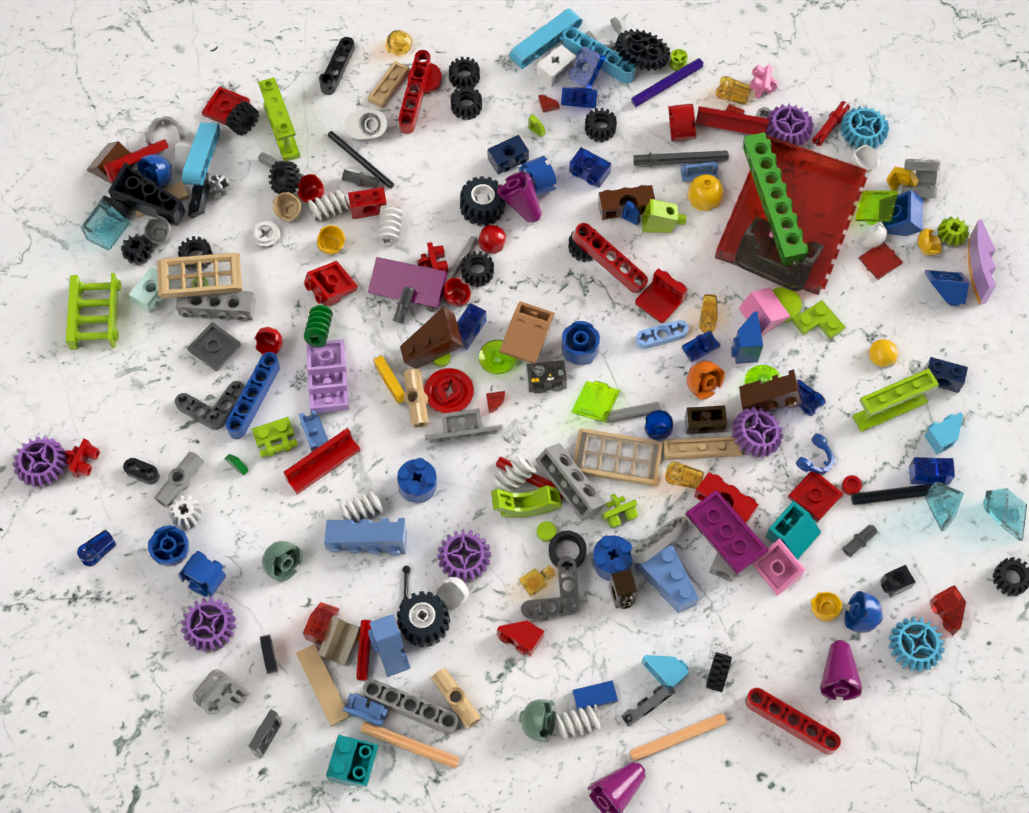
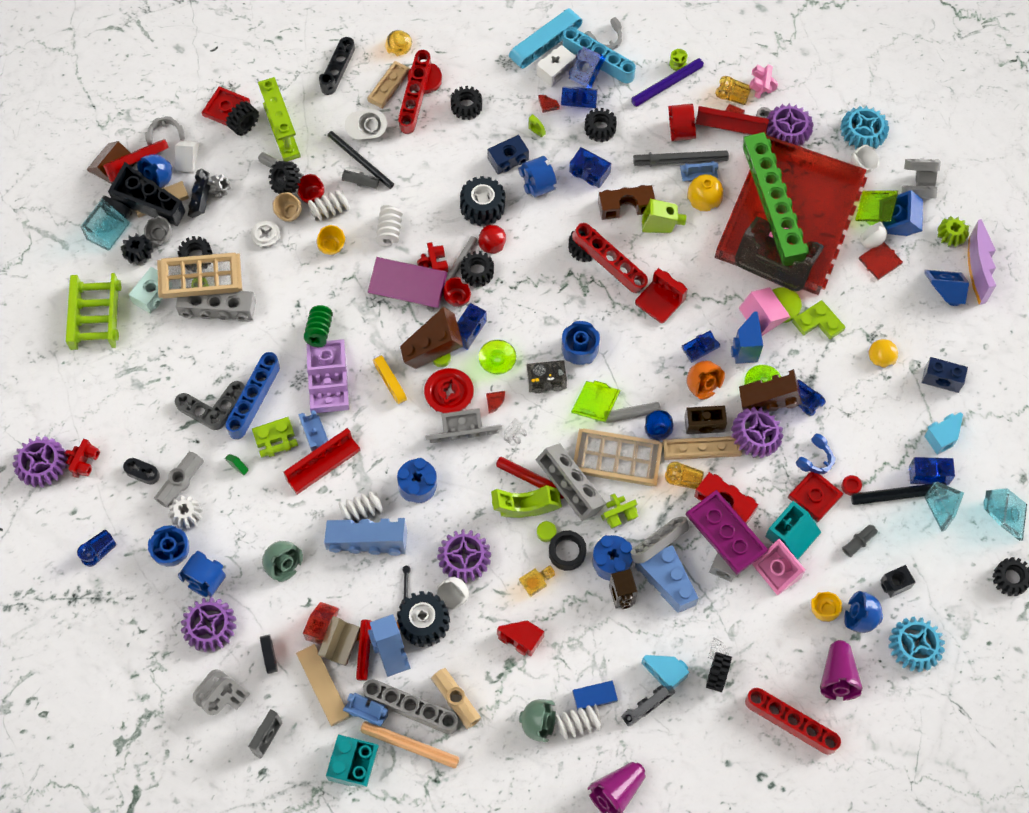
medium azure beam [182,122,220,186] -> none
dark grey plate [187,322,241,371] -> none
red hair [254,327,283,355] -> none
red plate [304,261,358,307] -> none
red brick [348,187,387,219] -> none
dark grey axle [392,286,414,324] -> none
tan piece [403,369,429,428] -> none
black tyre [448,57,480,89] -> none
white piece [493,455,537,493] -> none
magenta cone [497,171,542,223] -> none
medium nougat slope [499,301,555,364] -> none
dark grey beam [521,556,580,619] -> none
black gear [615,29,671,71] -> none
blue tile [621,201,640,225] -> none
light nougat axle [629,713,727,761] -> none
light blue beam [636,320,689,349] -> none
clear yellow piece [699,294,718,334] -> none
red pin [812,101,850,146] -> none
lime fence [852,368,939,432] -> none
yellow bracket [886,166,919,191] -> none
yellow hair [917,228,942,256] -> none
clear red slope [930,585,966,636] -> none

